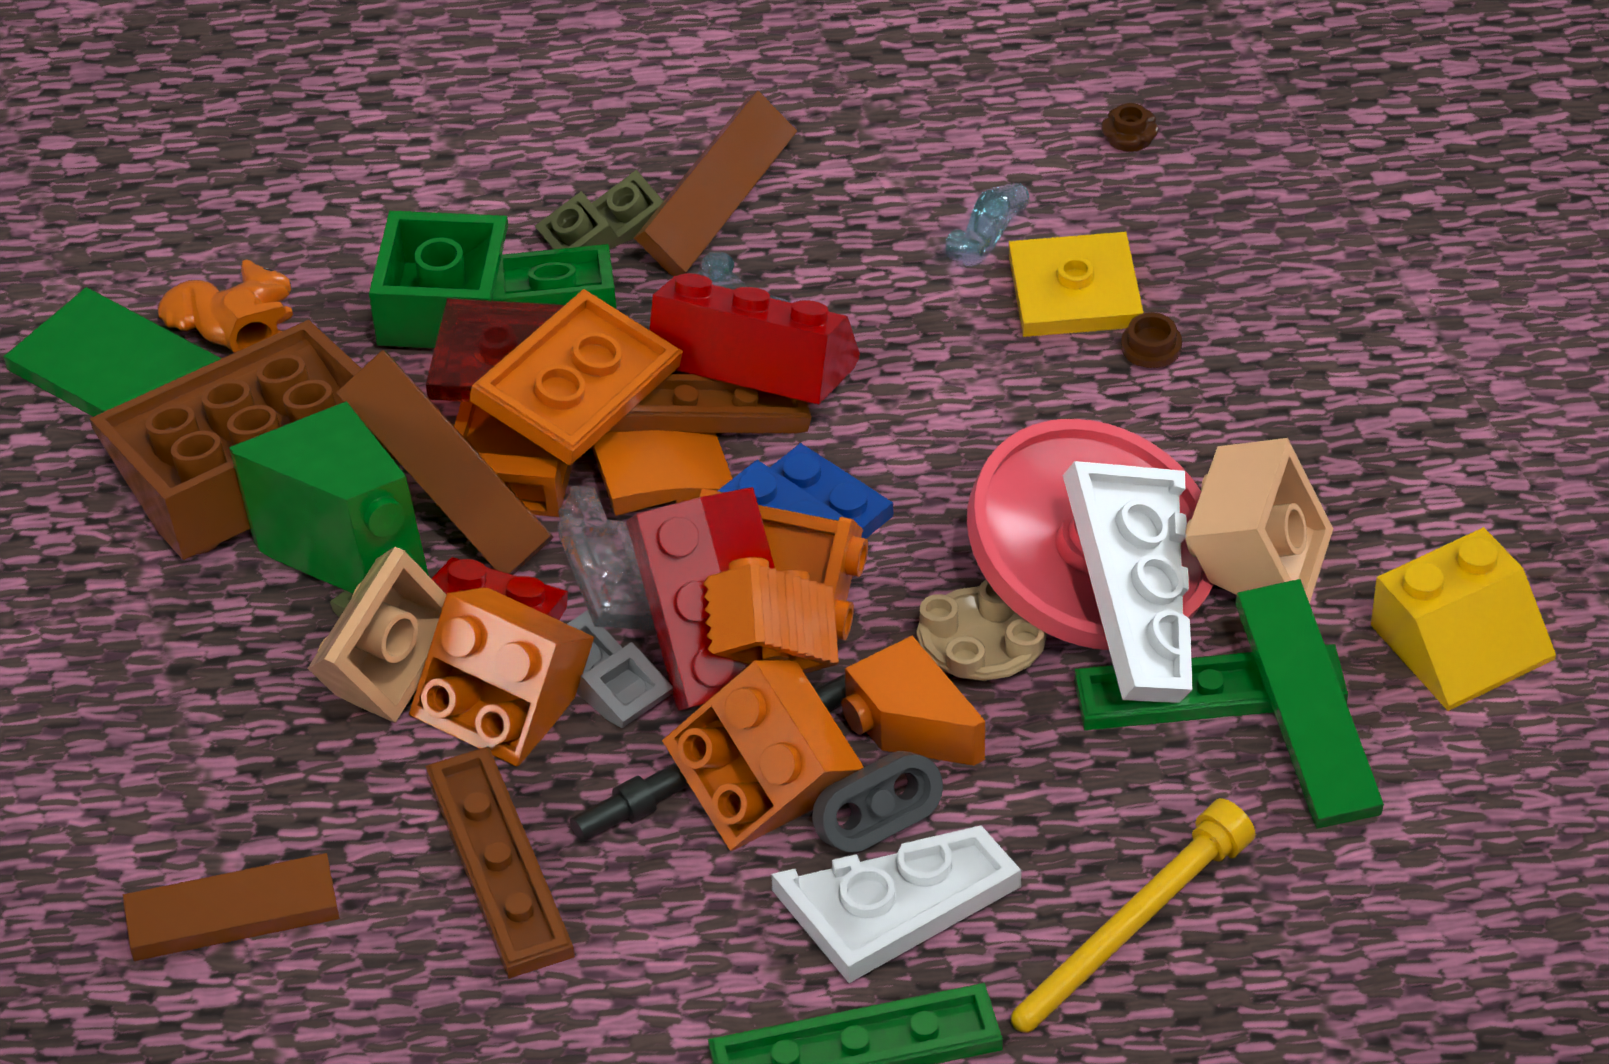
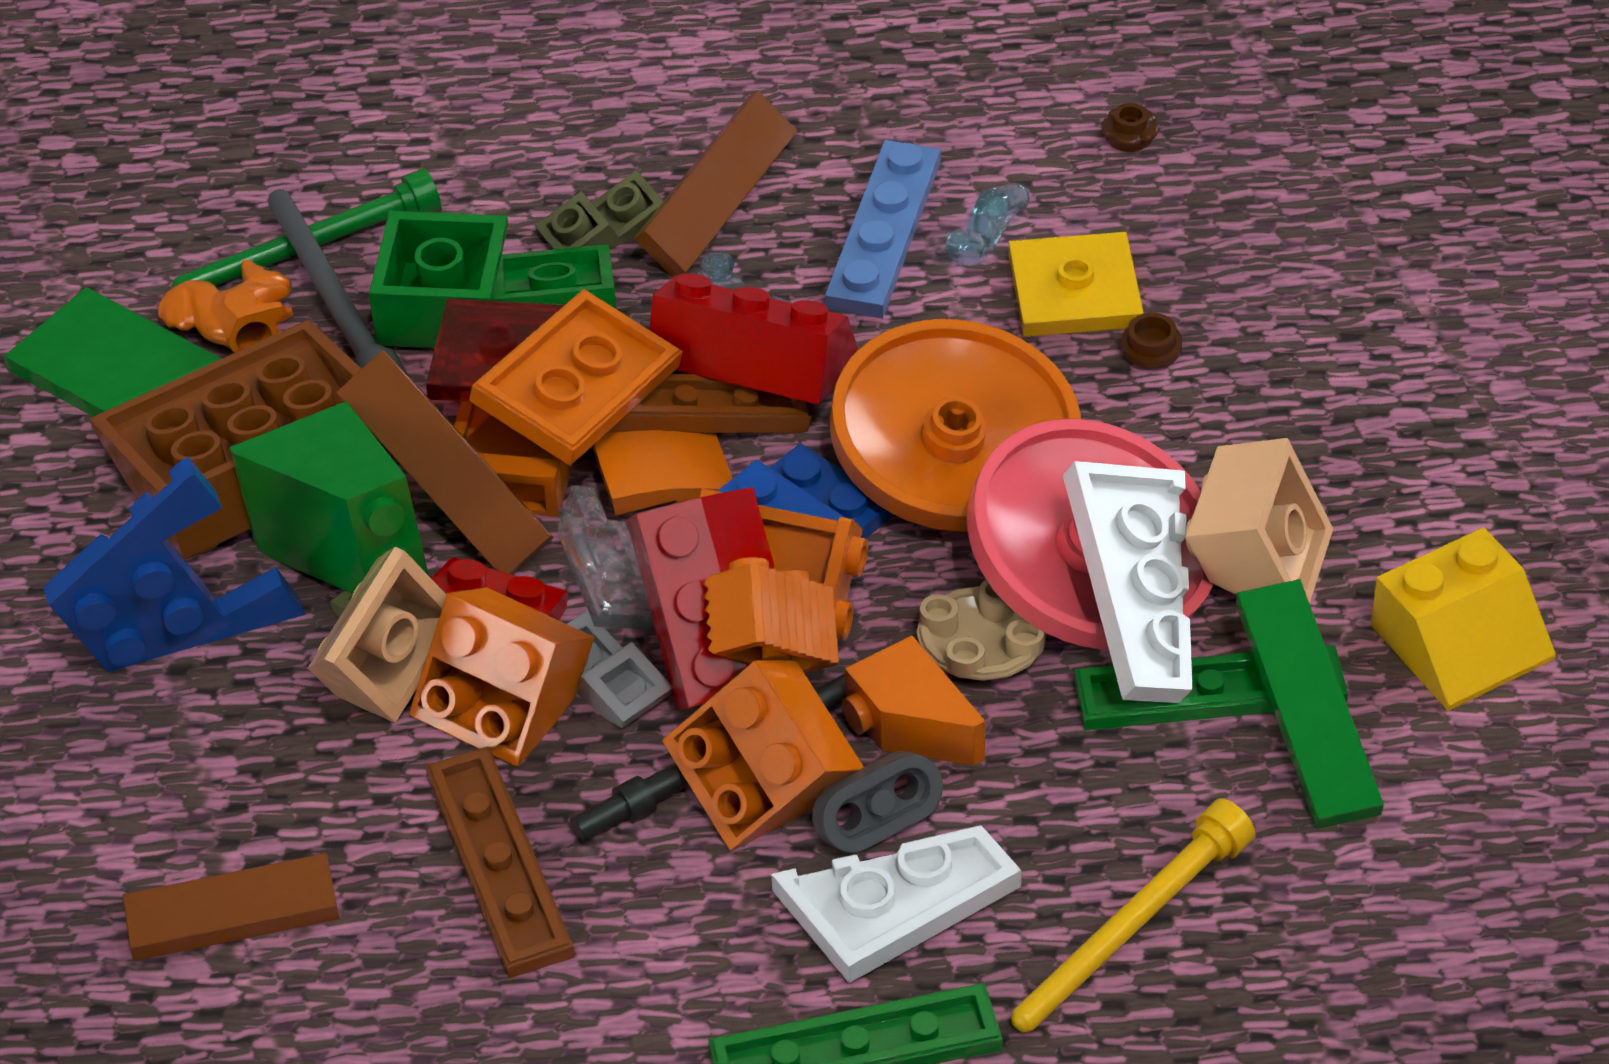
none -> blue wing [43,456,306,672]
none -> green piece [172,168,442,288]
none -> dark grey piece [268,189,408,375]
none -> medium blue plate [825,140,941,319]
none -> orange dish [830,319,1081,532]

